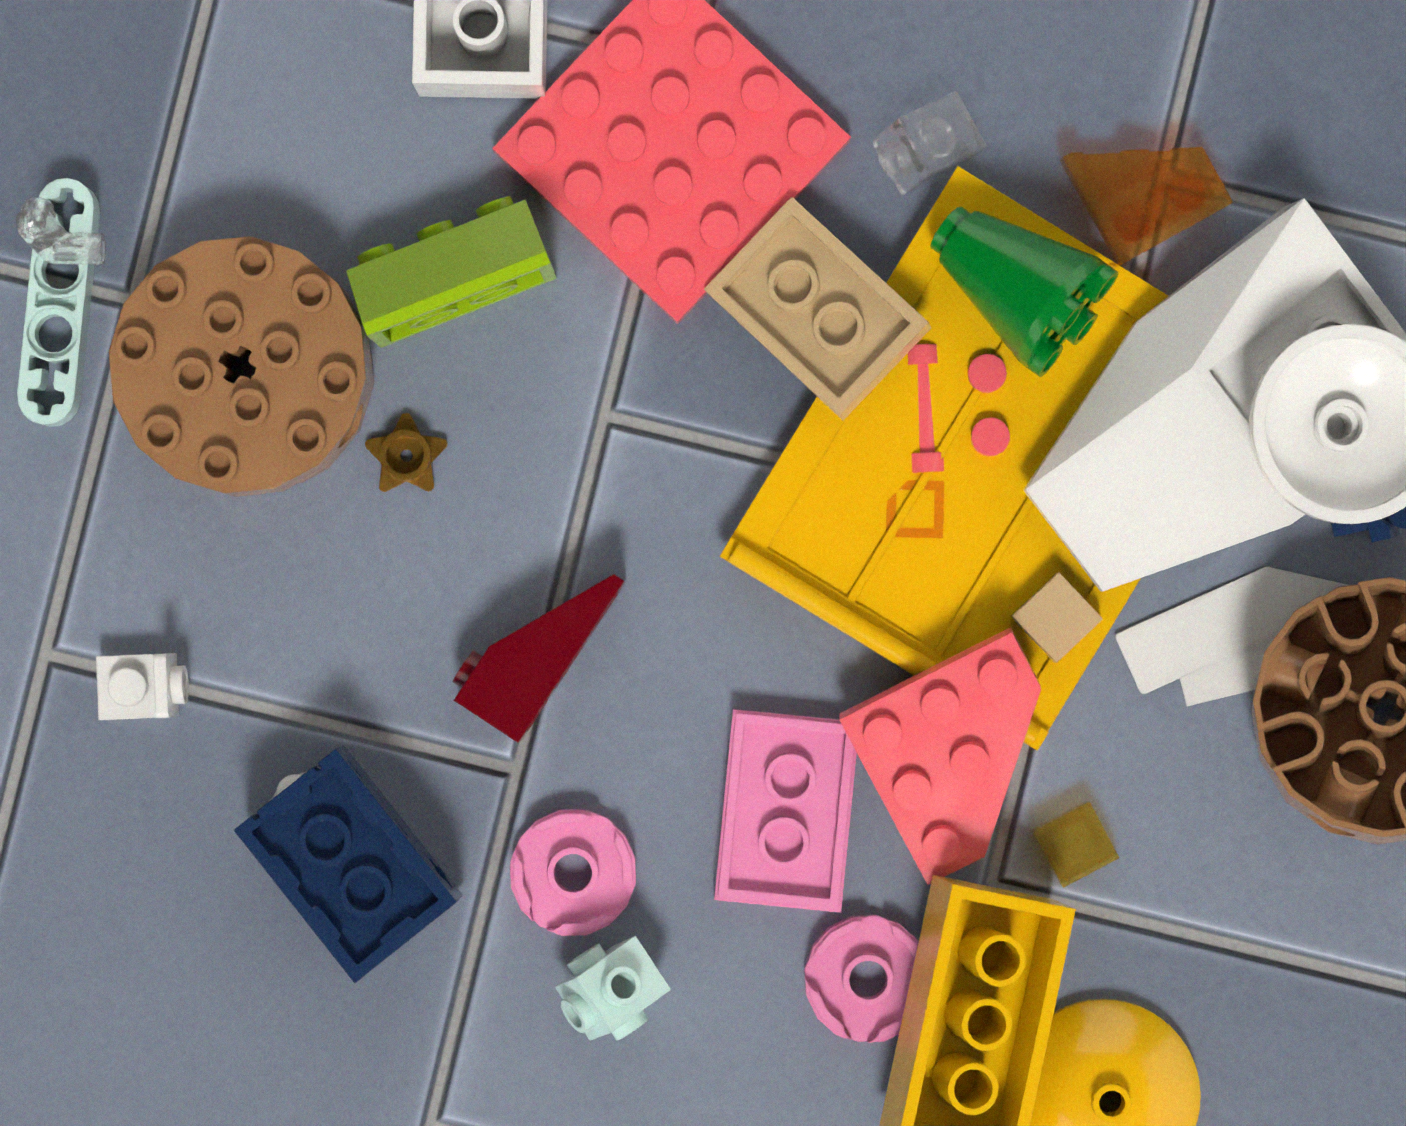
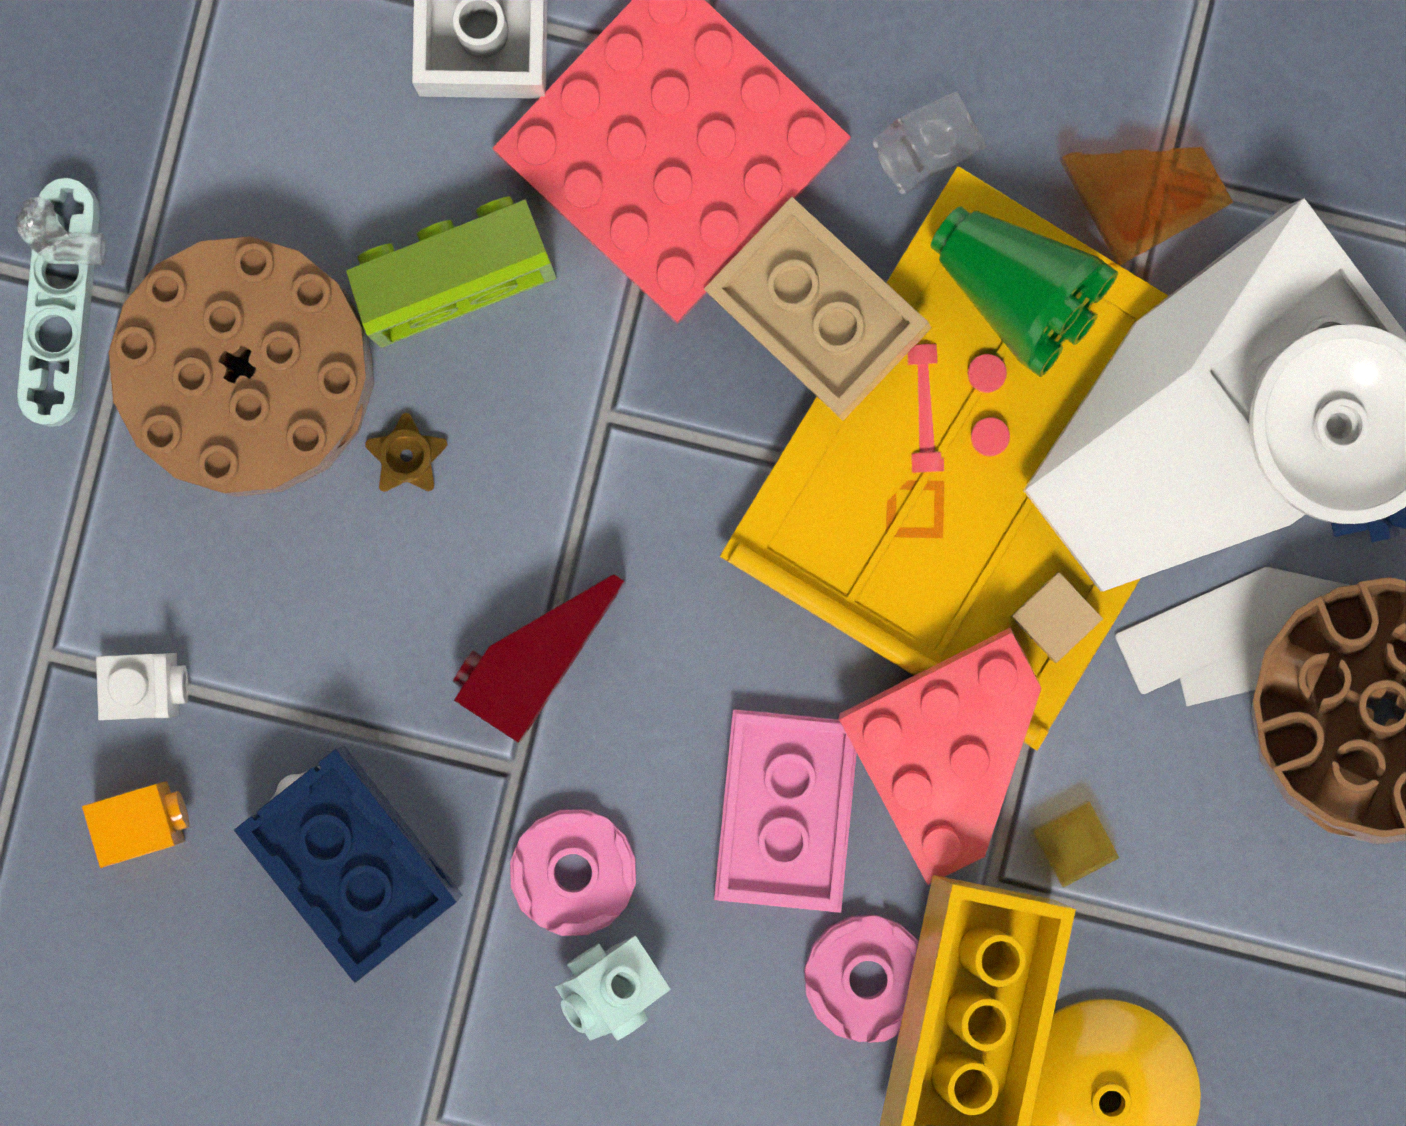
none -> light orange brick [82,781,189,868]

